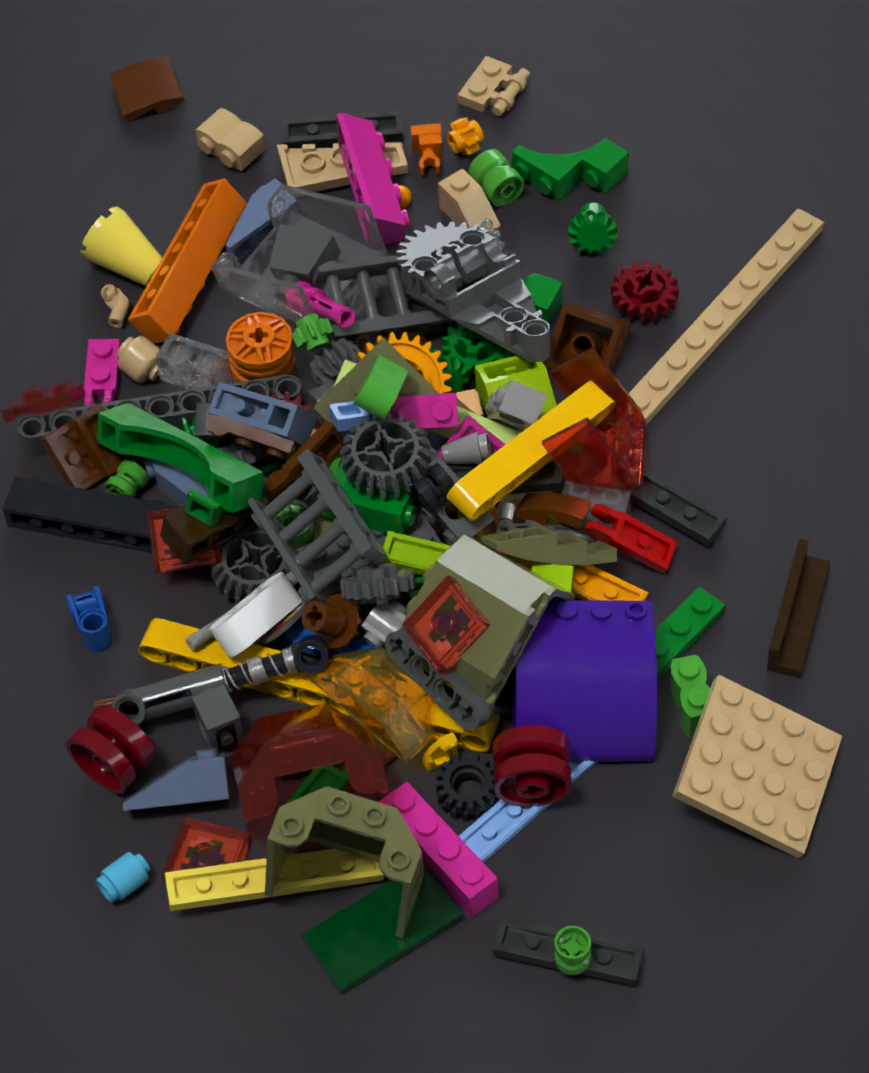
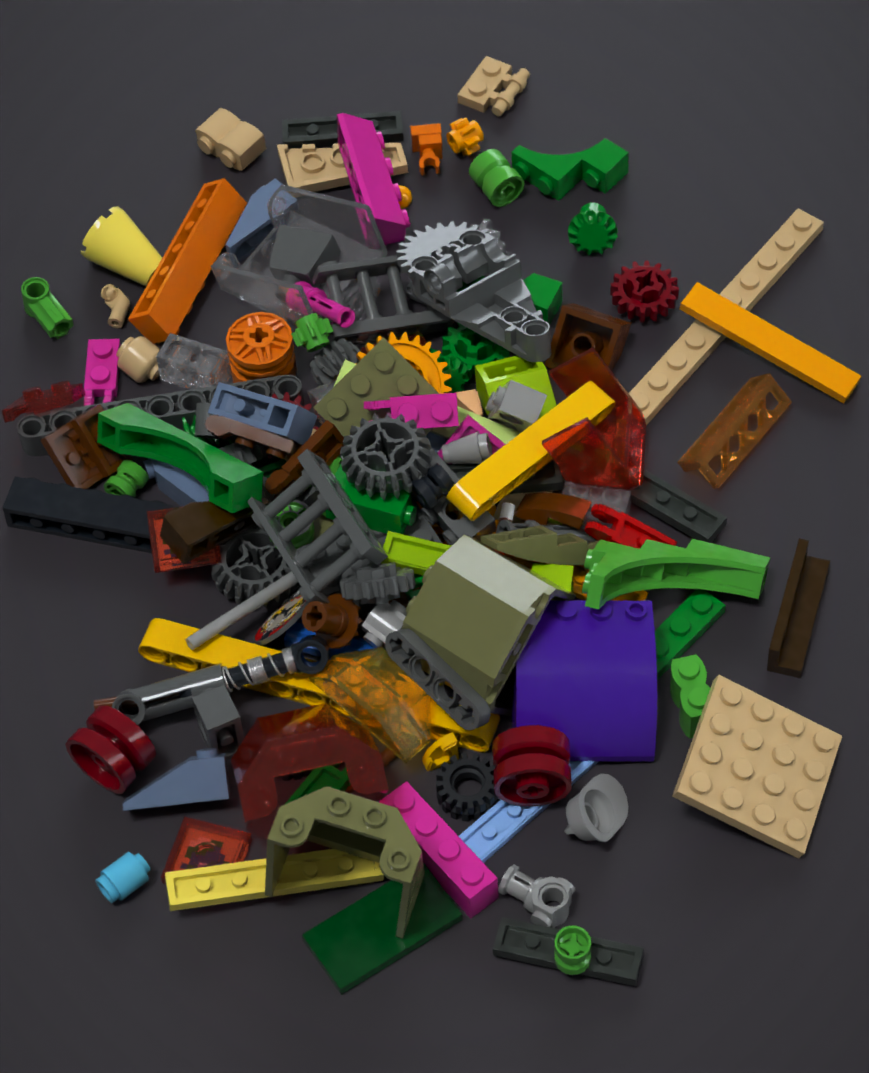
blue piece [66,585,112,652] -> none
reddish brown slope [109,56,185,122] -> none
green slope [184,488,224,528] -> none
white beam [209,572,302,658] -> none
medium blue tile [329,401,370,436] -> none
bright green beam [353,354,408,420] -> none
clear red tile [402,575,491,675] -> none
tan slope [438,168,501,235] -> none
none -> bright green piece [21,277,73,339]
none -> light grey connector [498,864,575,928]
none -> light grey piece [564,774,629,842]
none -> bright green arch [582,539,771,609]
none -> clear orange fence [677,373,792,489]
none -> light orange tile [680,282,861,404]

